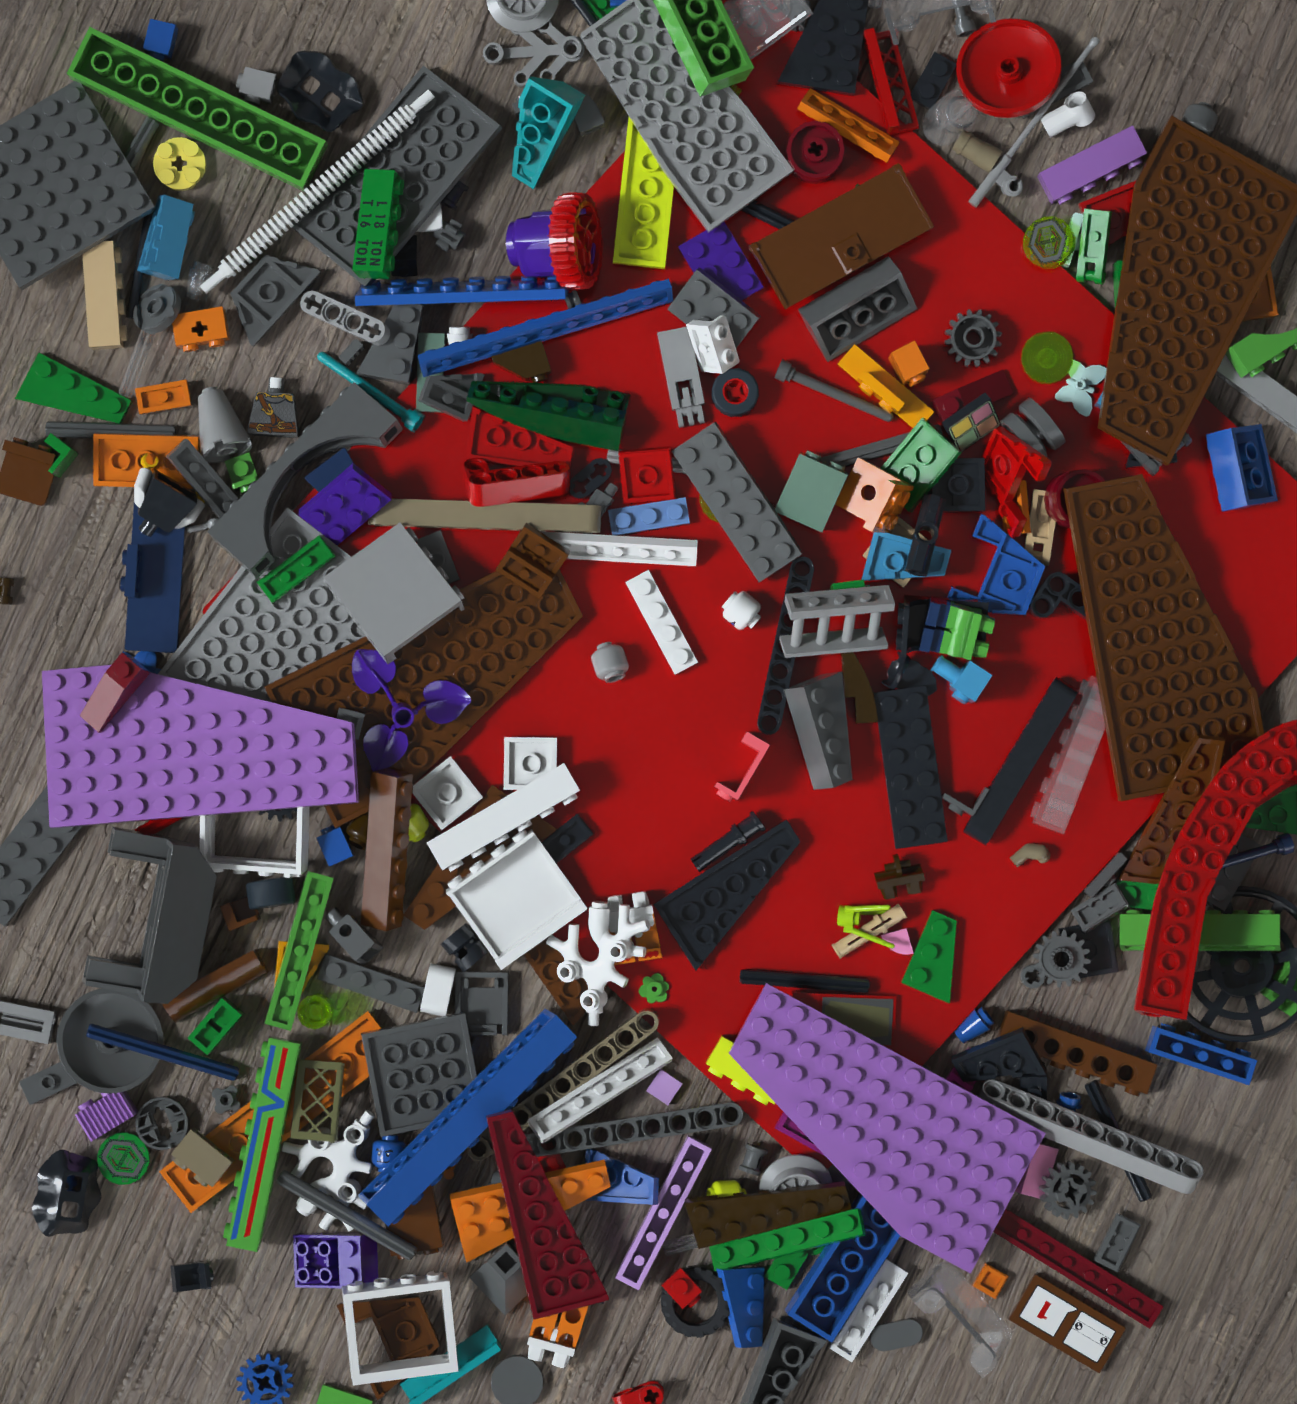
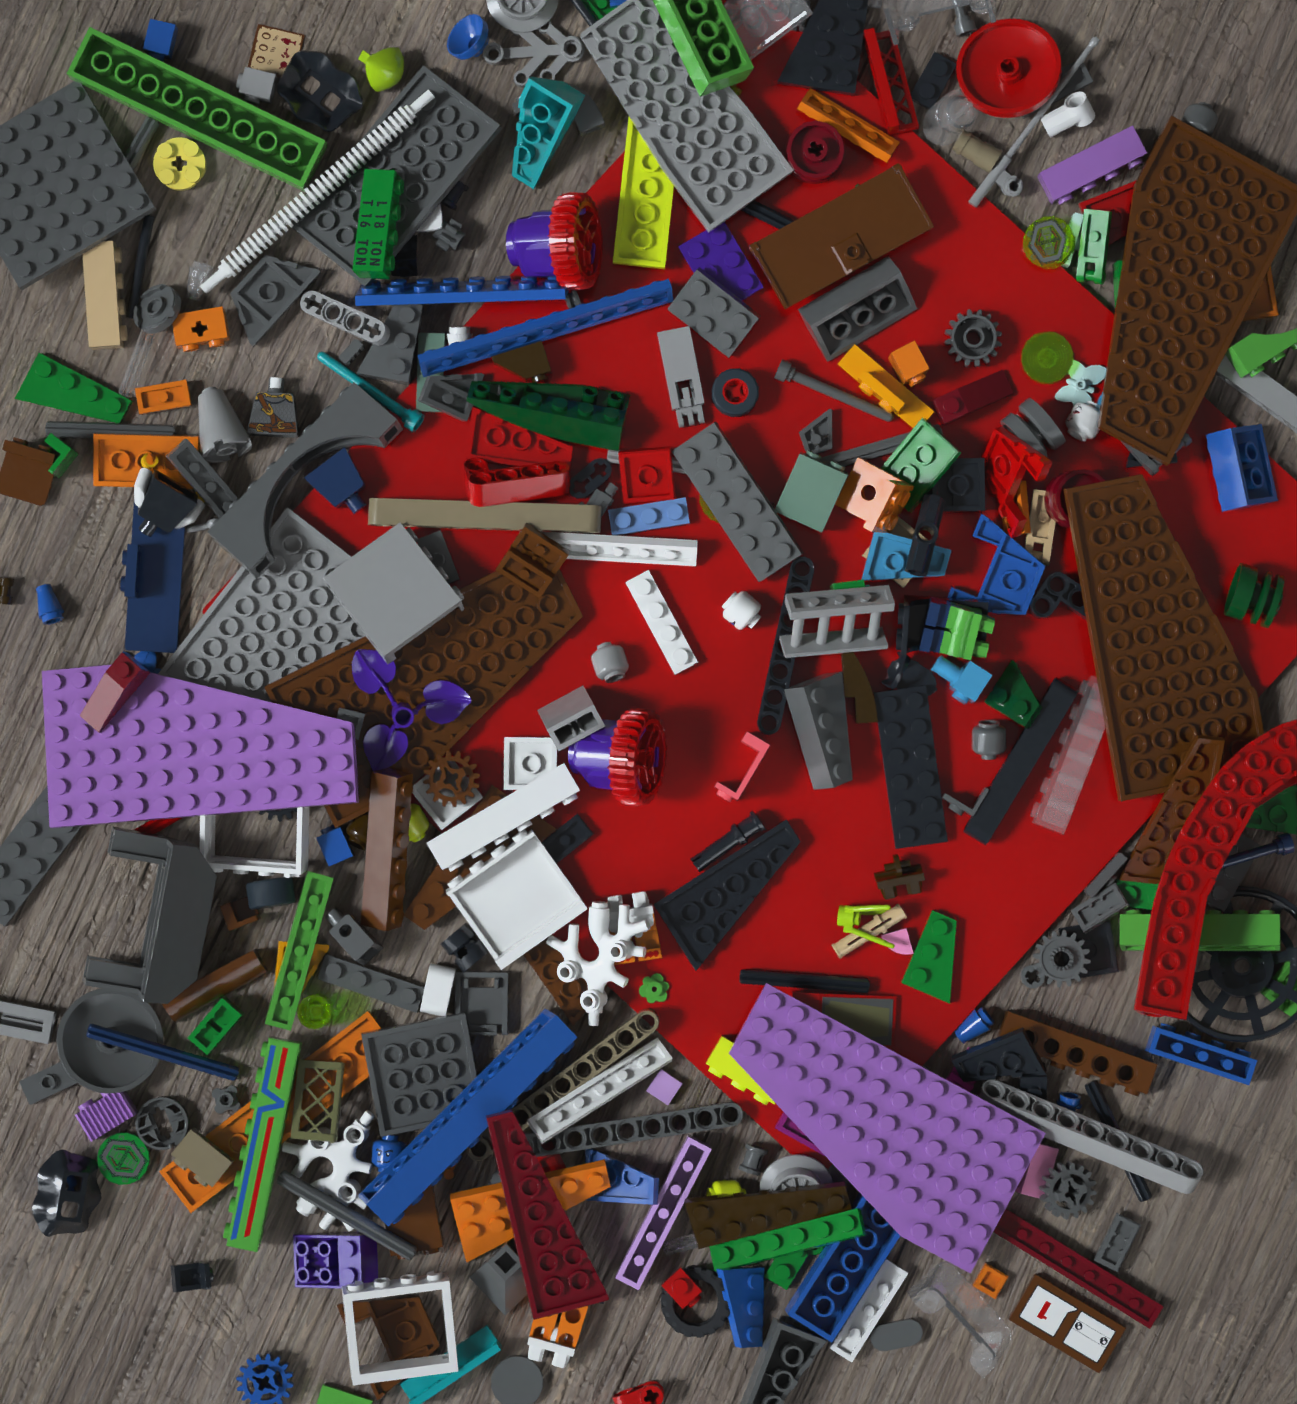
dark azure wedge [137,195,195,280] -> none
bright green bracket [225,453,259,494] -> none
green tile [257,535,336,603] -> none
dark purple plate [299,463,392,545] -> none
white bracket [686,315,740,374] -> none
tile [942,392,1001,452] -> none
dark tan arm [1010,843,1051,867] -> none
none -> blue cone [36,584,64,625]
none -> tan sticker [248,24,305,78]
none -> lime piece [358,47,404,92]
none -> reddish brown gear [423,750,480,807]
none -> blue piece [447,14,489,60]
none -> light grey brick [537,686,605,751]
none -> red piece [568,708,667,806]
none -> dark grey piece [799,409,832,454]
none -> dark grey head [972,720,1006,760]
none -> dark green wing [984,660,1043,729]
none -> white head [1066,401,1101,442]
none -> dark green wheel [1224,563,1285,628]

